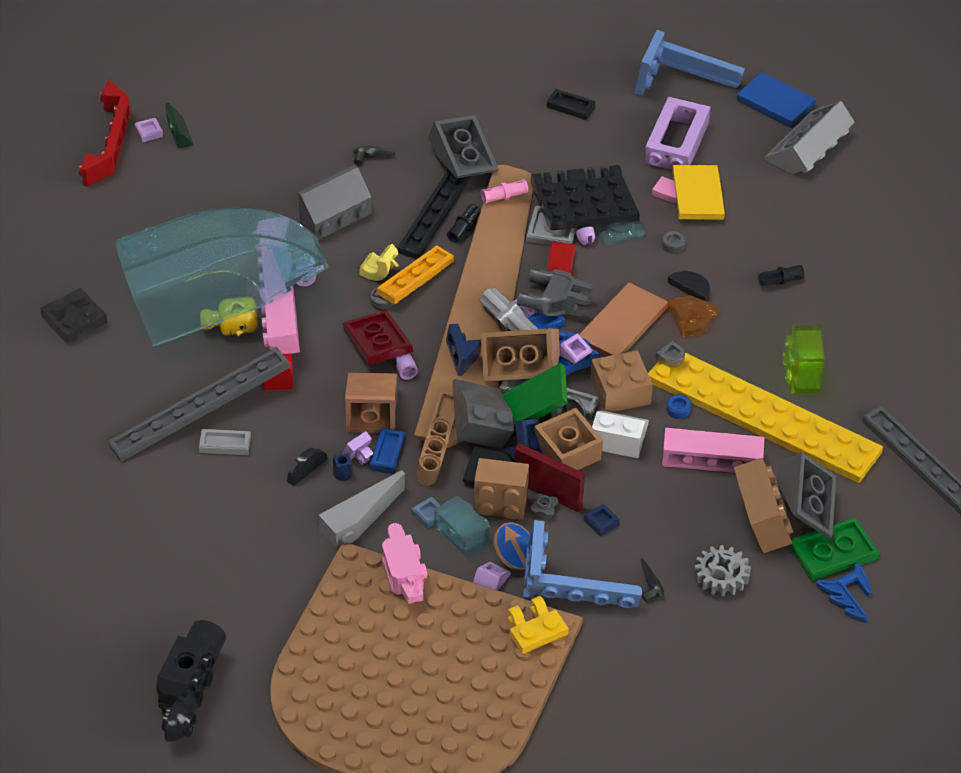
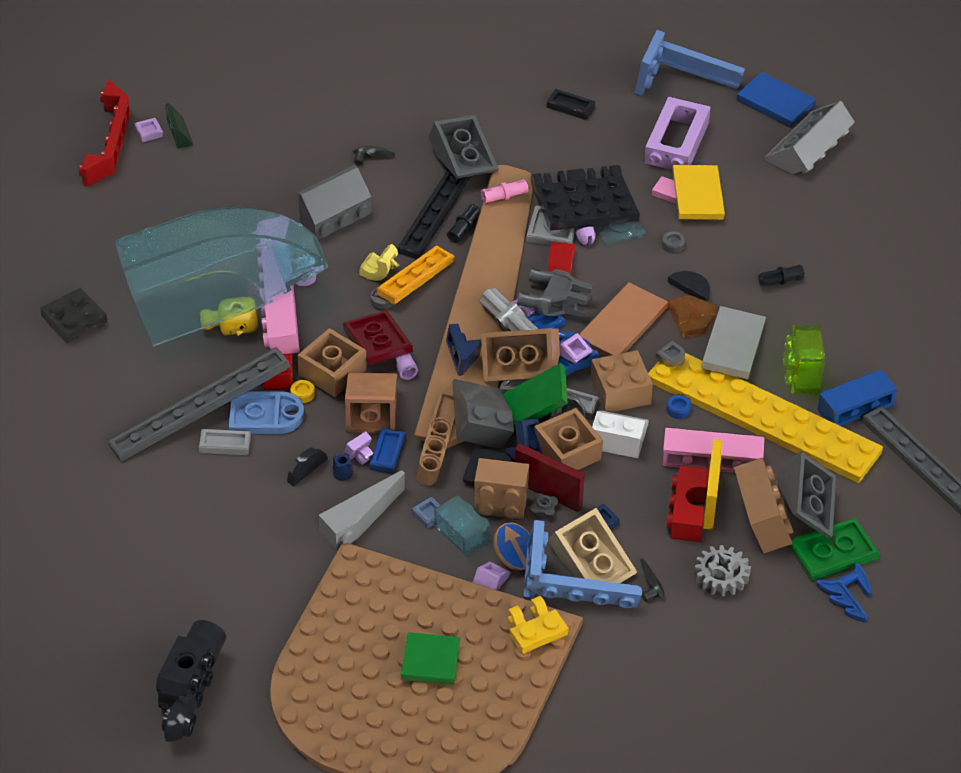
bright pink hinge [382,523,427,604] -> none
none -> medium blue tile [229,391,304,434]
none -> yellow tile [290,380,315,404]
none -> medium nougat brick [298,328,367,397]
none -> green tile [401,632,460,685]
none -> tan slope [548,508,638,583]
none -> red arch [666,465,709,542]
none -> light grey tile [701,306,766,379]
none -> yellow tile [703,439,723,529]
none -> blue brick [817,370,897,426]

